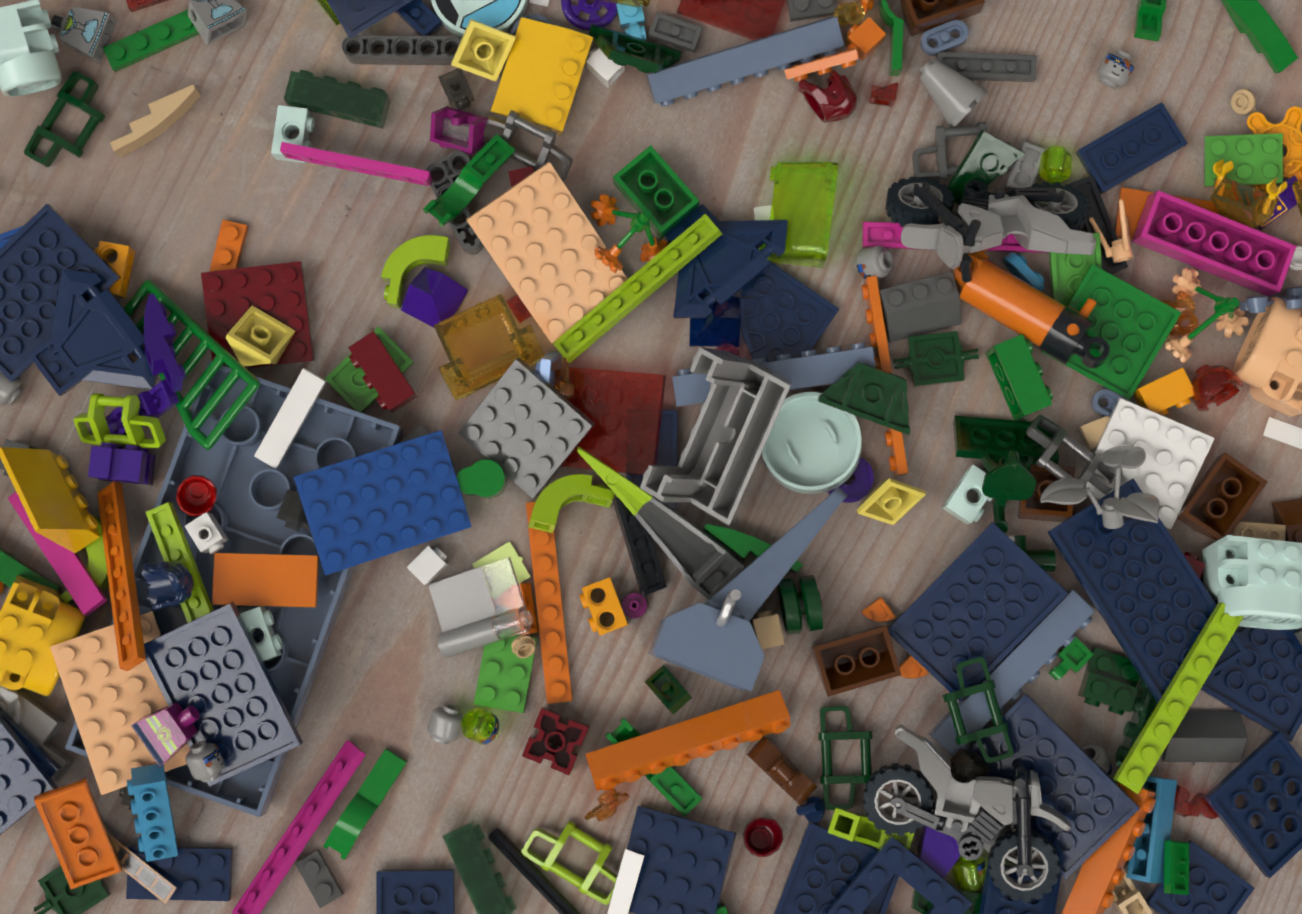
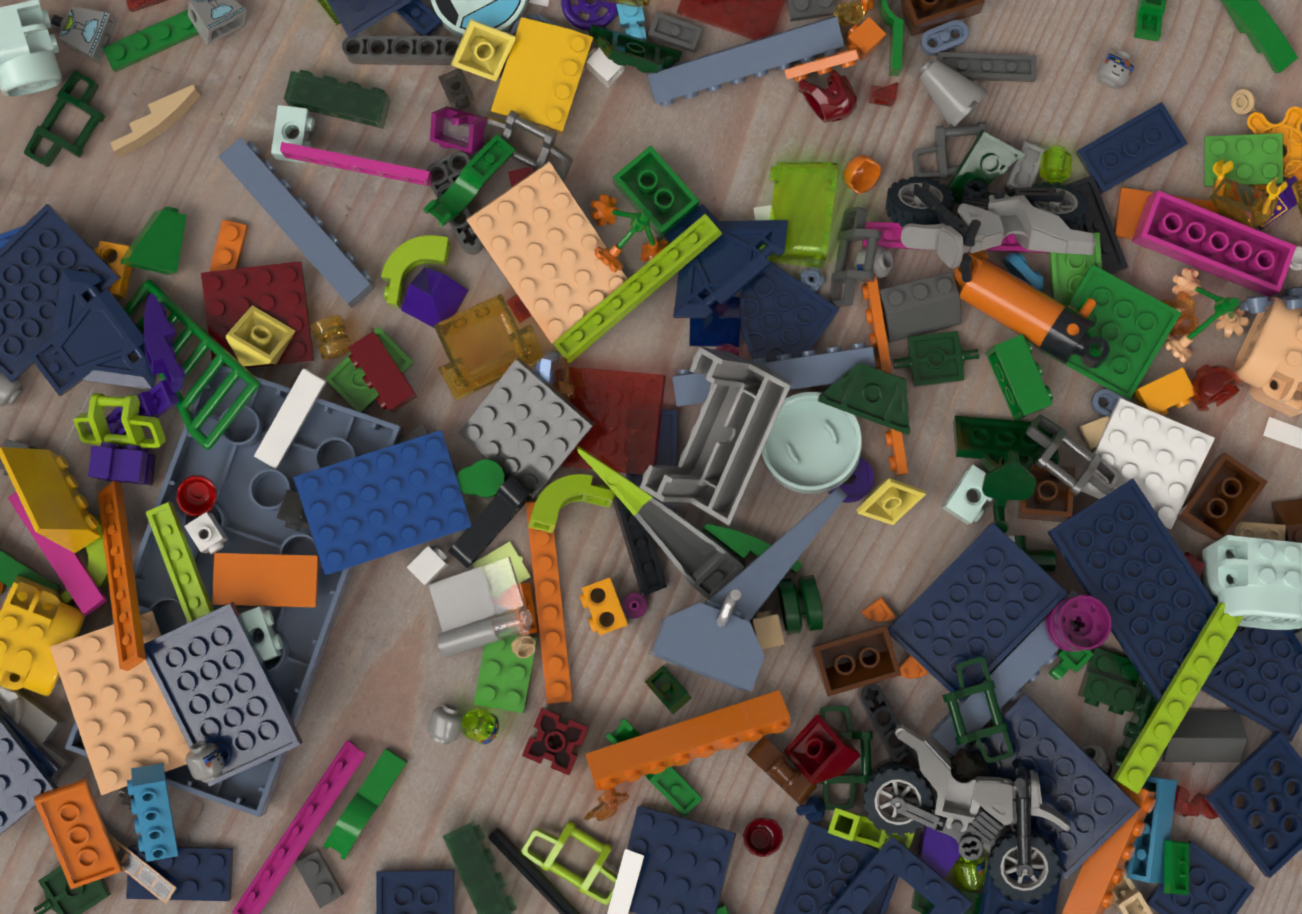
torso [131,702,200,767] -> none
dark blue hair [141,561,194,611] -> none
light grey plant [1040,446,1159,529] -> none
light nougat plant [1089,199,1134,263] -> none
none -> green slope [120,206,187,275]
none -> sand blue brick [218,137,374,308]
none -> clear yellow wheel [311,315,352,360]
none -> black beam [448,476,532,568]
none -> dark red slope [784,714,861,785]
none -> sand blue plate [800,267,824,291]
none -> dark grey bar [830,206,882,308]
none -> orange hair [843,154,881,194]
none -> black beam [858,684,920,788]
none -> magenta wheel [1045,595,1111,652]

